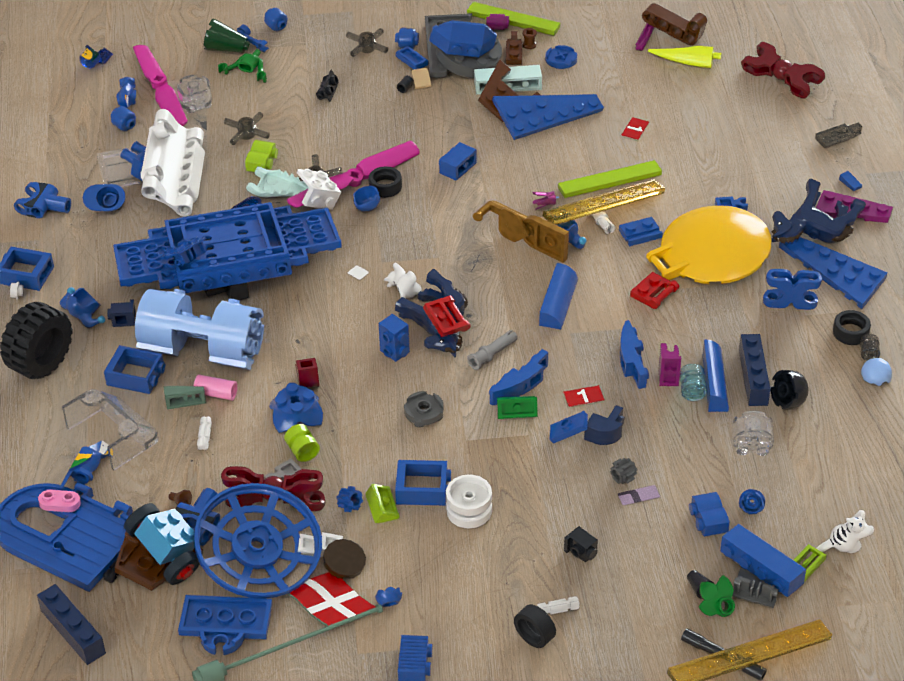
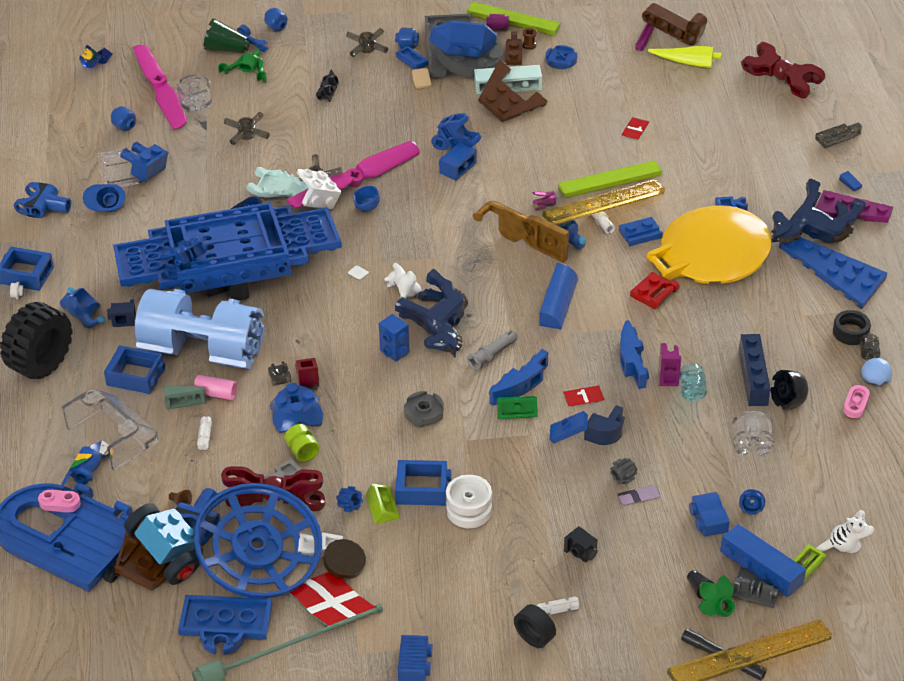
dark blue brick [37,584,106,665] -> none
blue animal [116,77,136,108] -> none
white panel [141,109,205,217] -> none
lime brick [245,140,278,172] -> none
black tyre [368,166,402,198] -> none
blue plate [375,587,402,607] -> none
black hinge [397,75,414,93] -> none
red plate [423,296,471,337] -> none
blue wing [492,94,604,140] -> none
blue brick [702,339,729,412] -> none
blue piece [763,269,822,310] -> none
none -> clear smoke tile [268,361,292,386]
none -> blue piece [431,113,482,150]
none -> bright pink plate [843,385,870,418]

